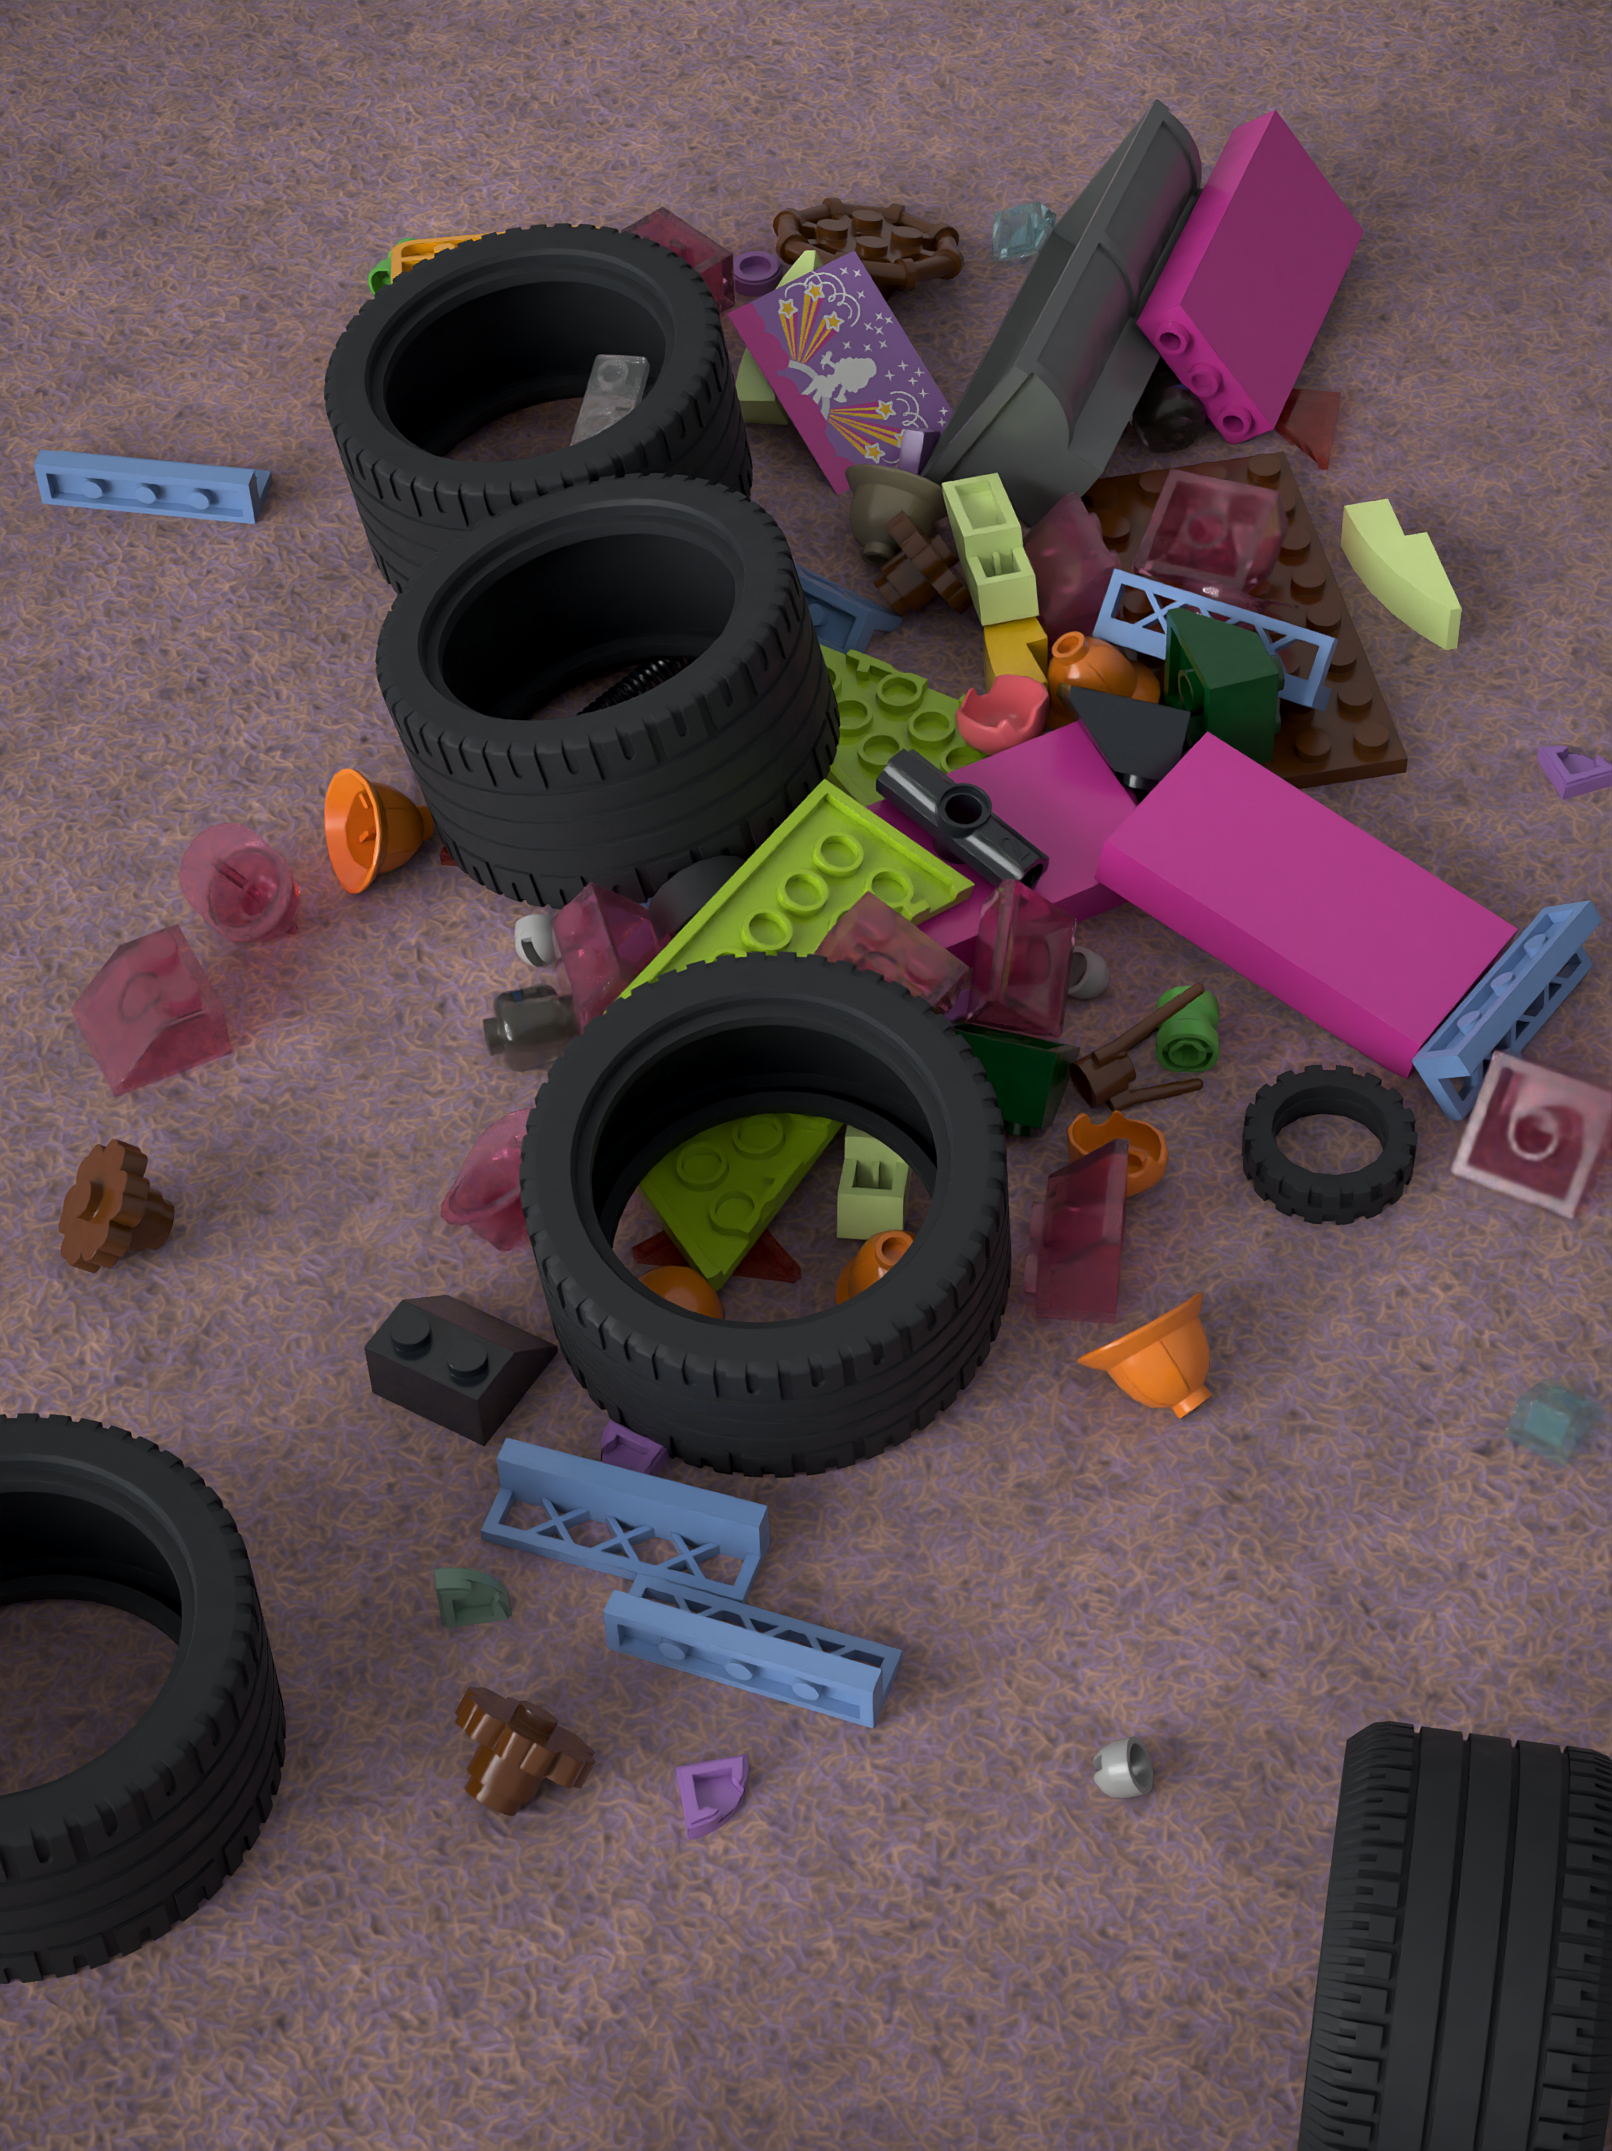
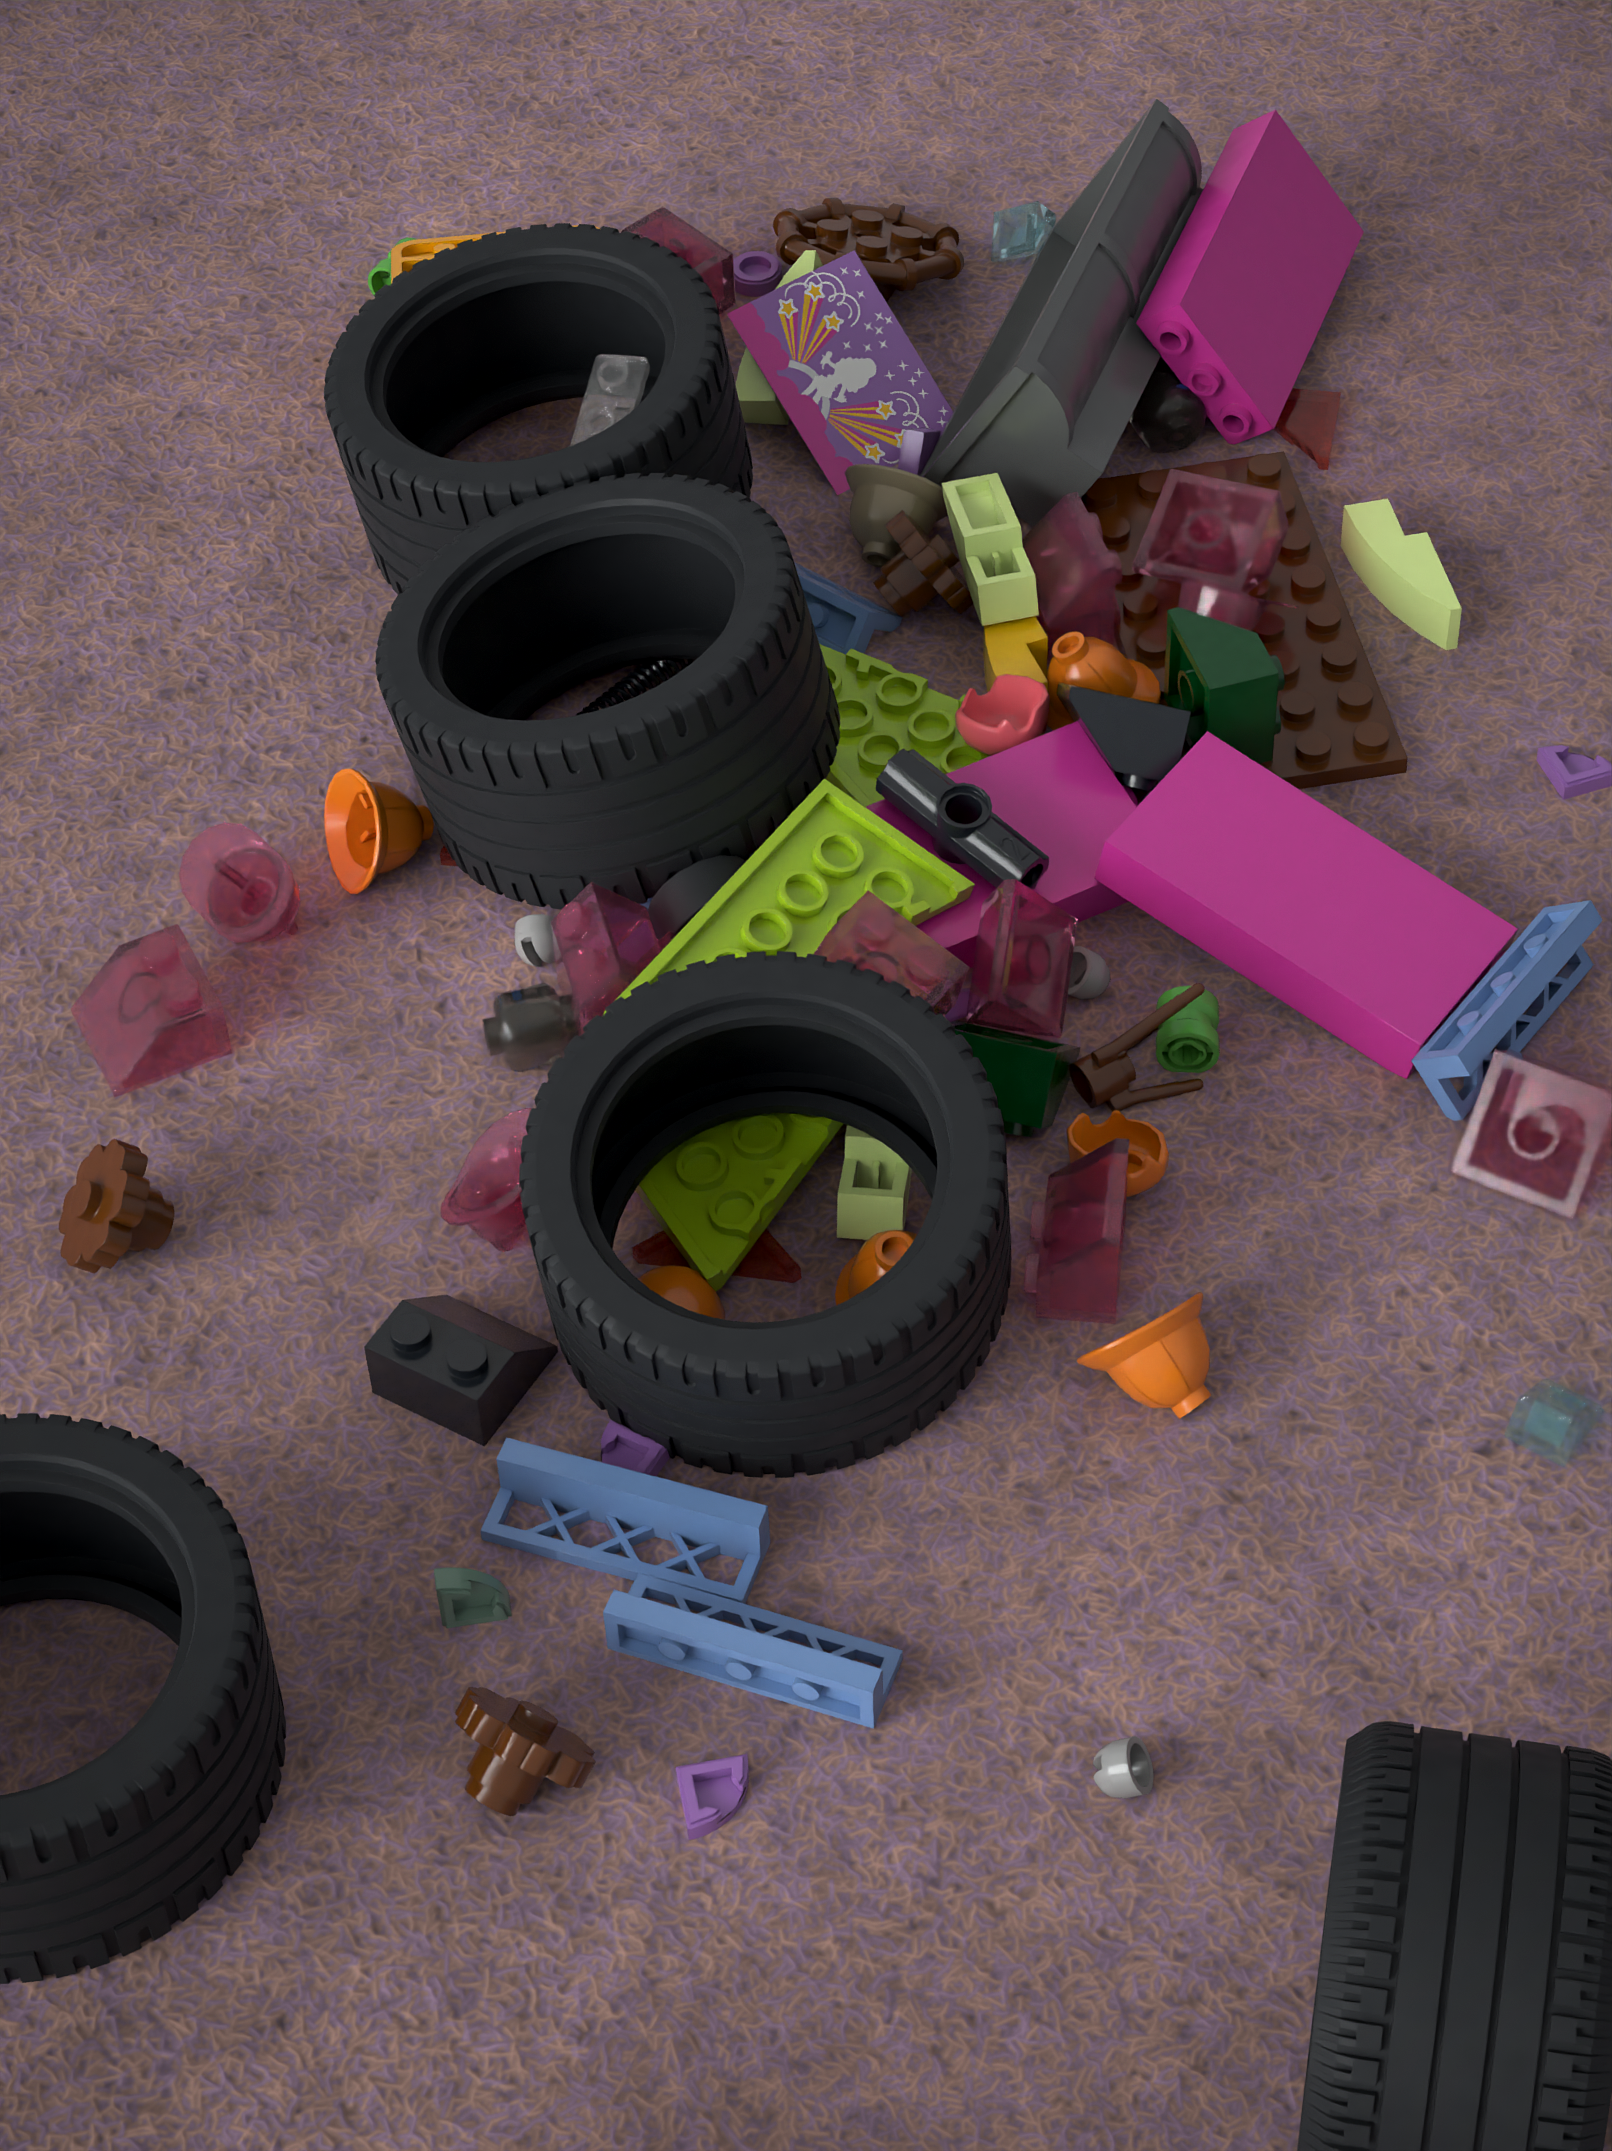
medium blue fence [34,450,273,524] -> none
medium blue fence [1092,568,1338,712] -> none
black tyre [1241,1065,1418,1225] -> none

